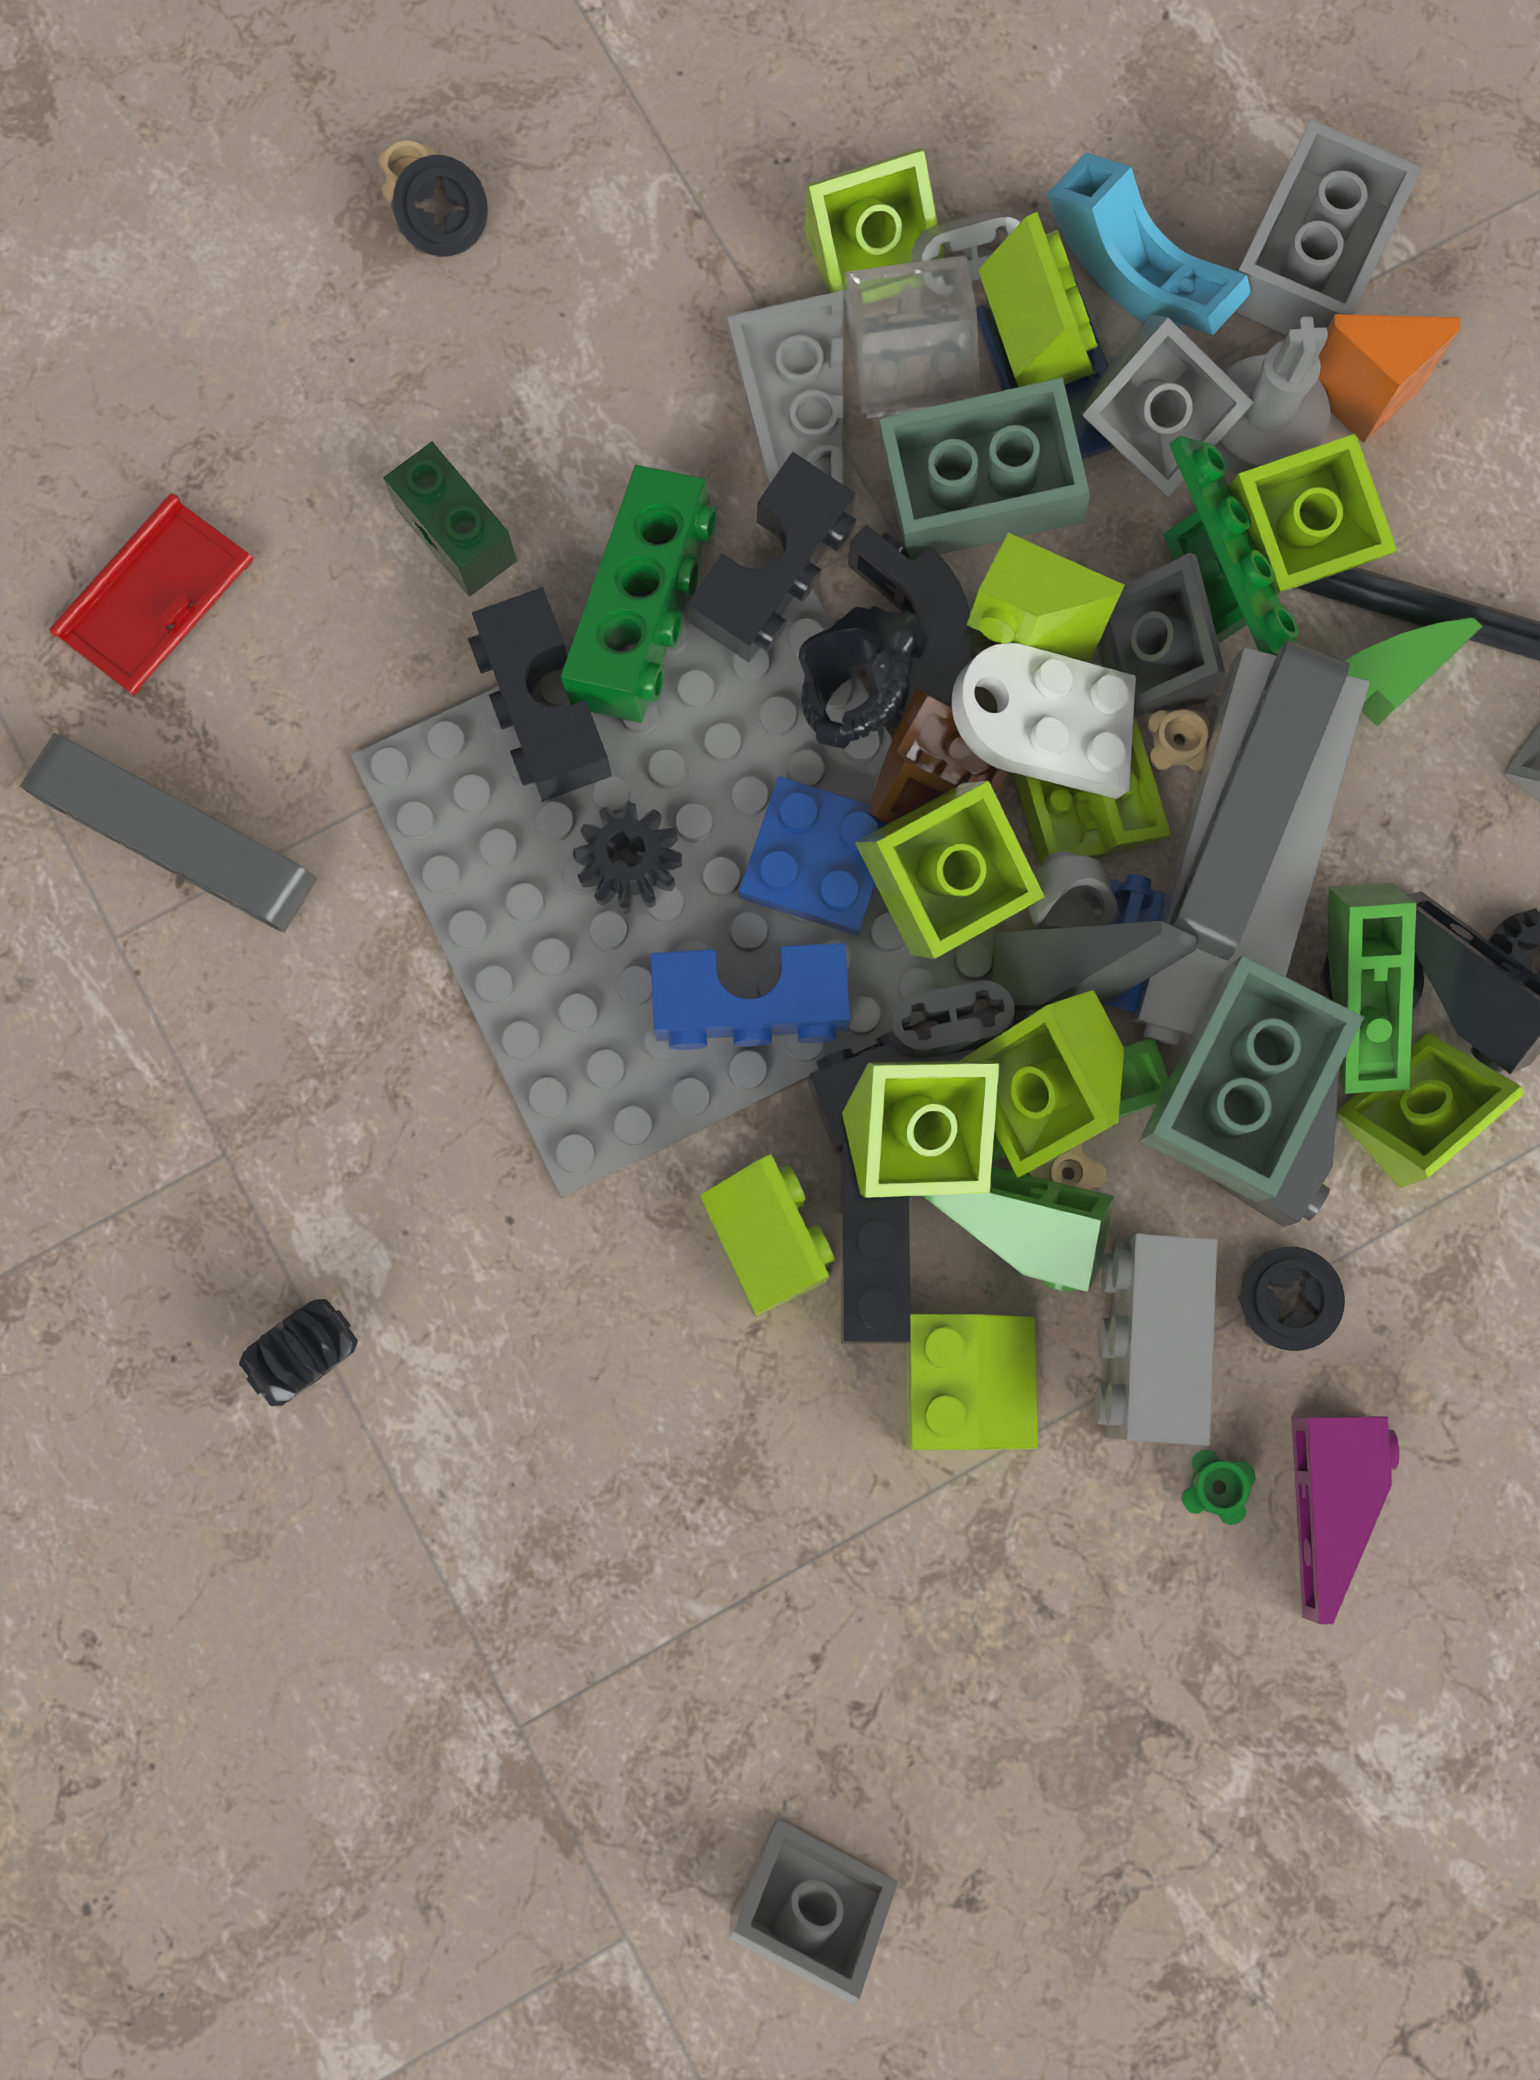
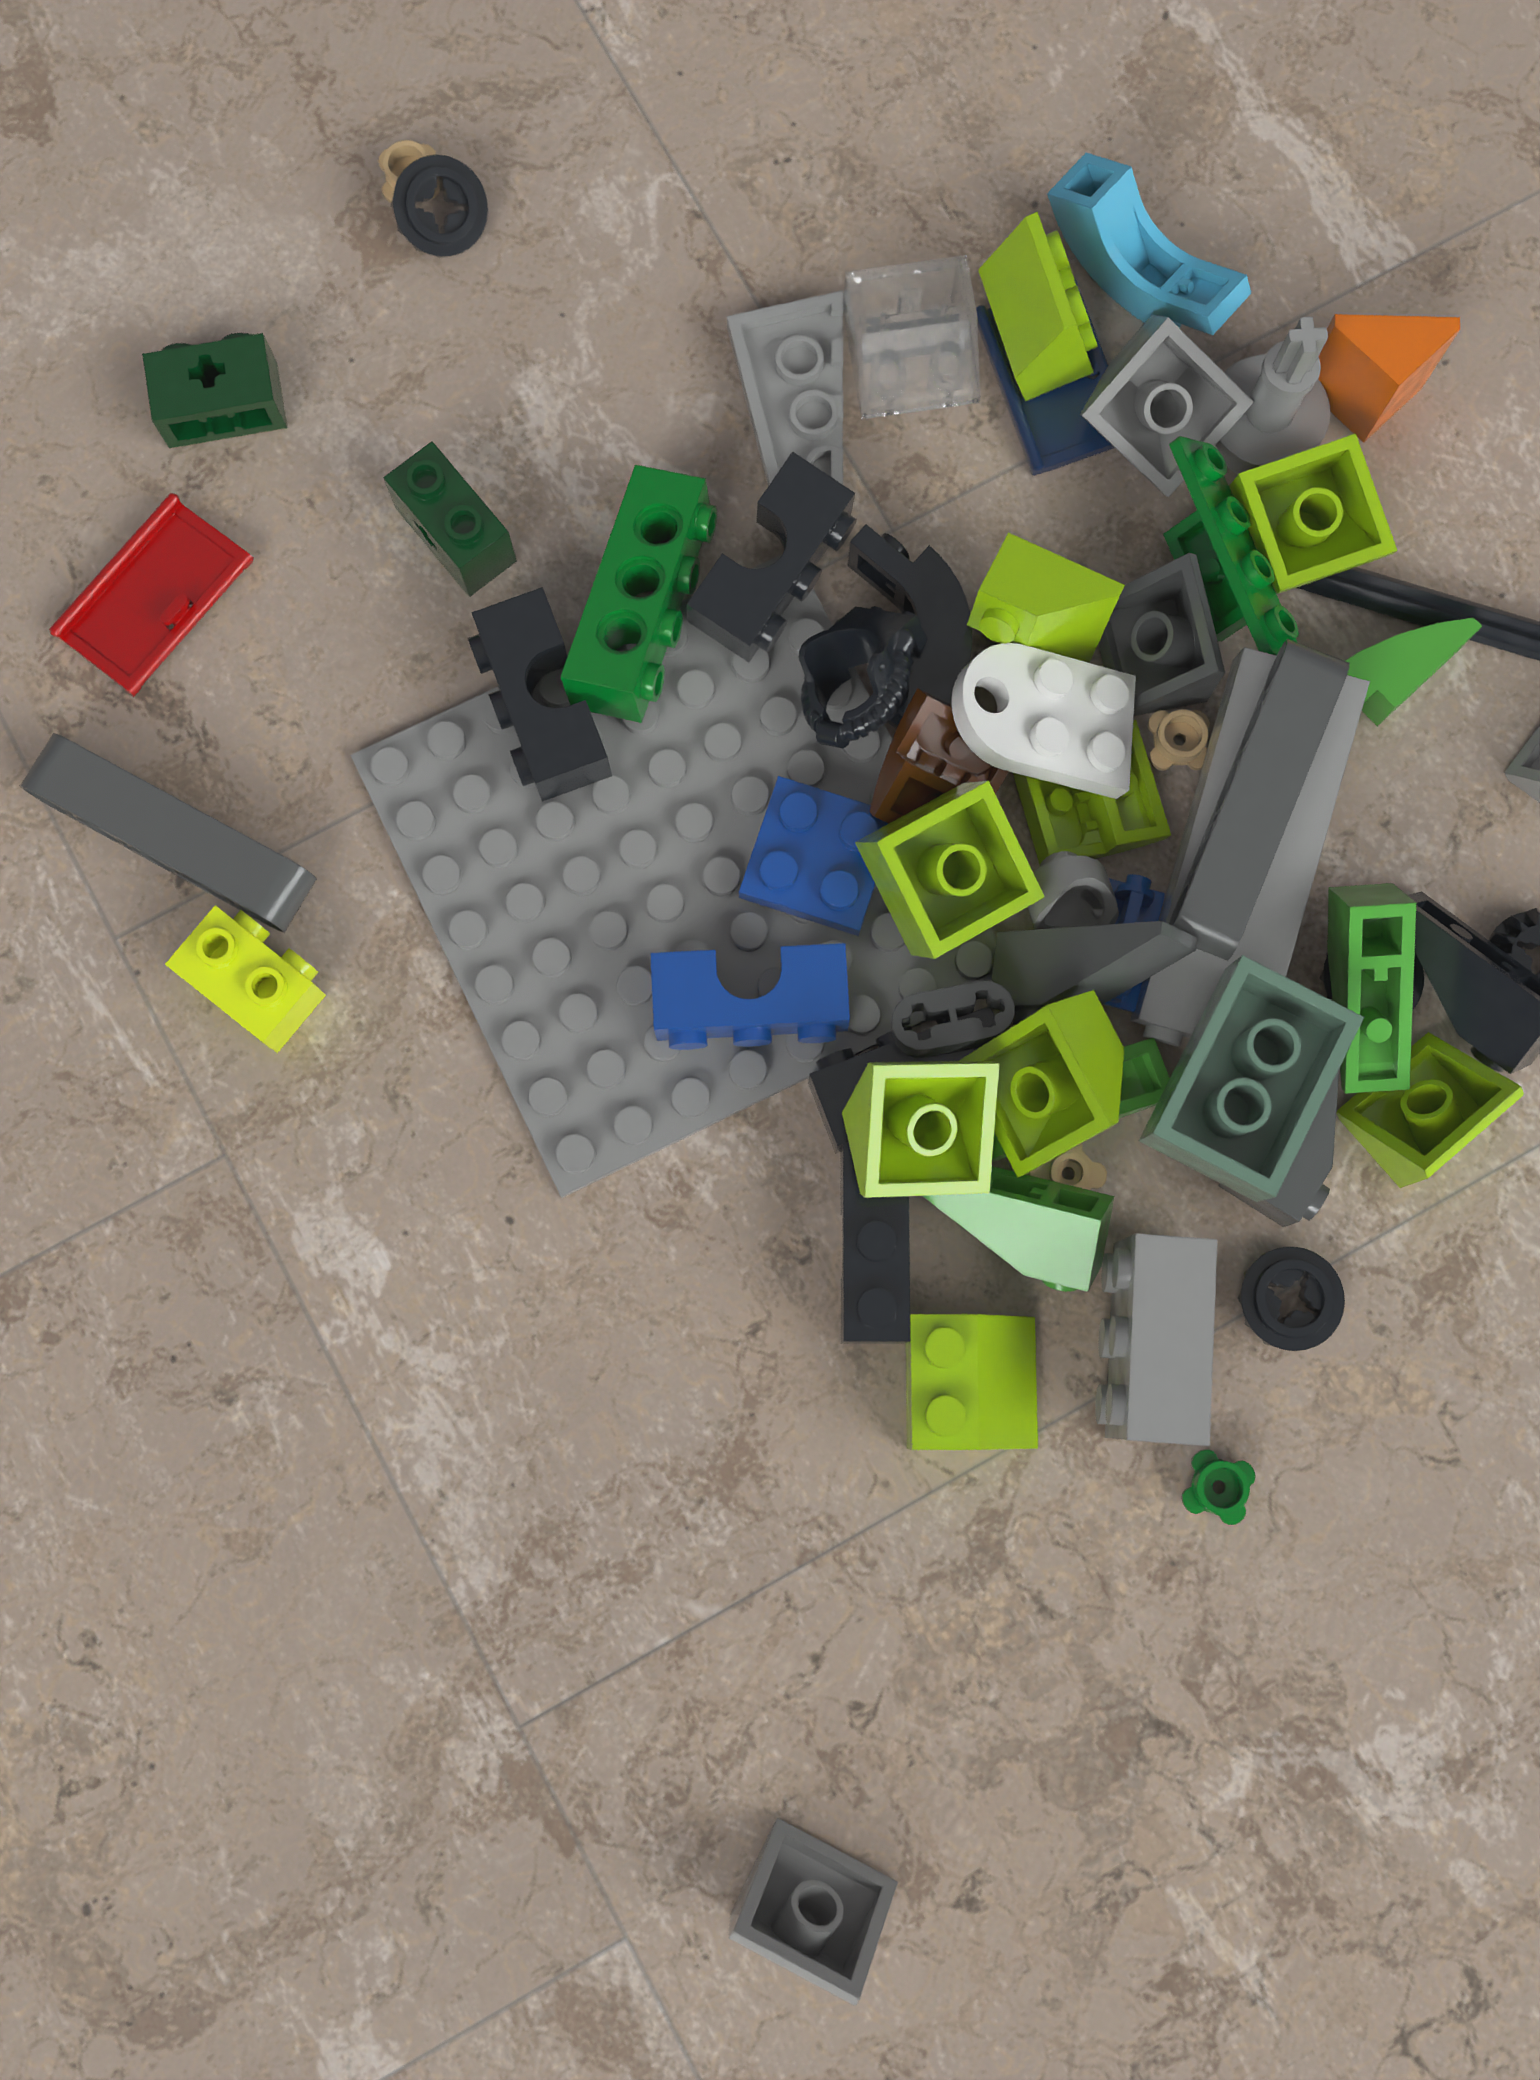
black gear [239,1299,358,1406] -> none
black gear [573,801,682,913] -> none
lime slope [700,1154,835,1317] -> none
lime slope [804,148,945,304] -> none
sand green brick [879,377,1090,561] -> none
light grey beam [912,211,1020,288] -> none
light grey brick [1234,119,1422,335] -> none
magenta slope [1291,1416,1400,1624] -> none
none -> dark green brick [142,333,288,448]
none -> neon yellow brick [165,905,326,1053]

